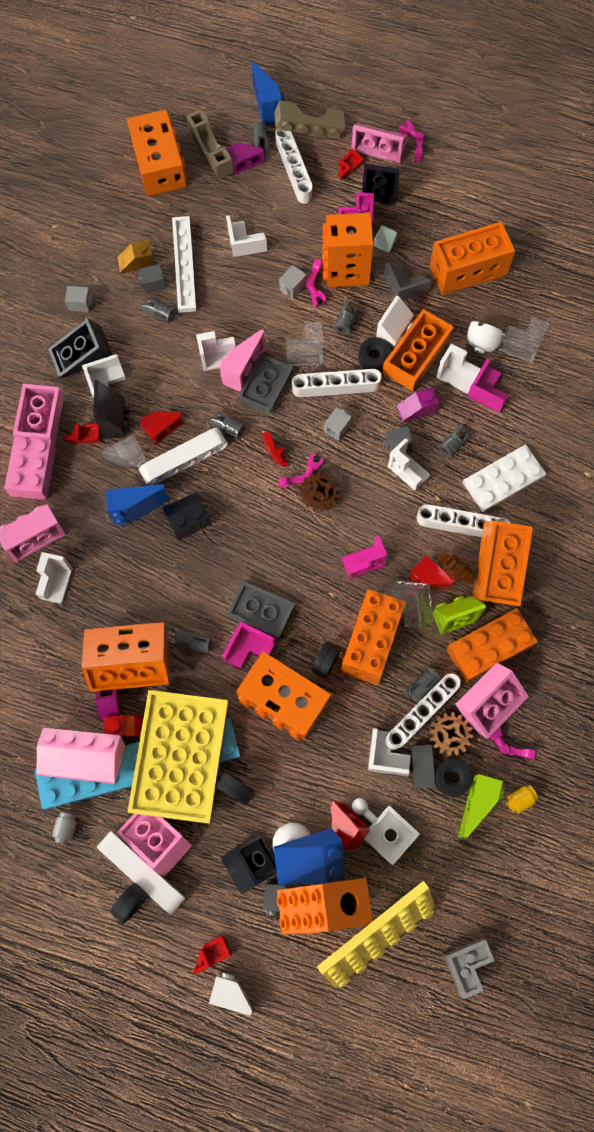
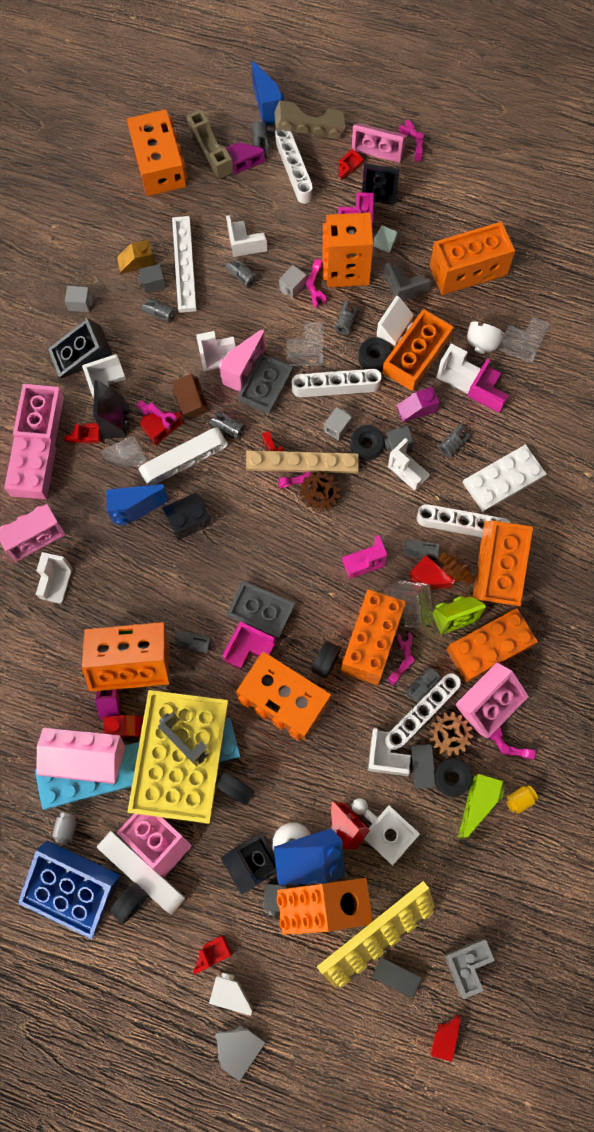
none -> blue slope [18,840,120,939]
none -> dark pink piece [135,400,177,429]
none -> dark grey panel [158,712,211,767]
none -> reddish brown brick [172,373,209,419]
none -> light grey slope [215,1026,265,1081]
none -> dark grey hinge [225,258,258,288]
none -> tan plate [246,451,358,474]
none -> black tyre [350,425,384,461]
none -> dark grey slope [372,957,422,999]
none -> dark pink piece [387,633,414,685]
none -> dark grey hinge [403,540,439,560]
none -> red slope [430,1015,460,1062]

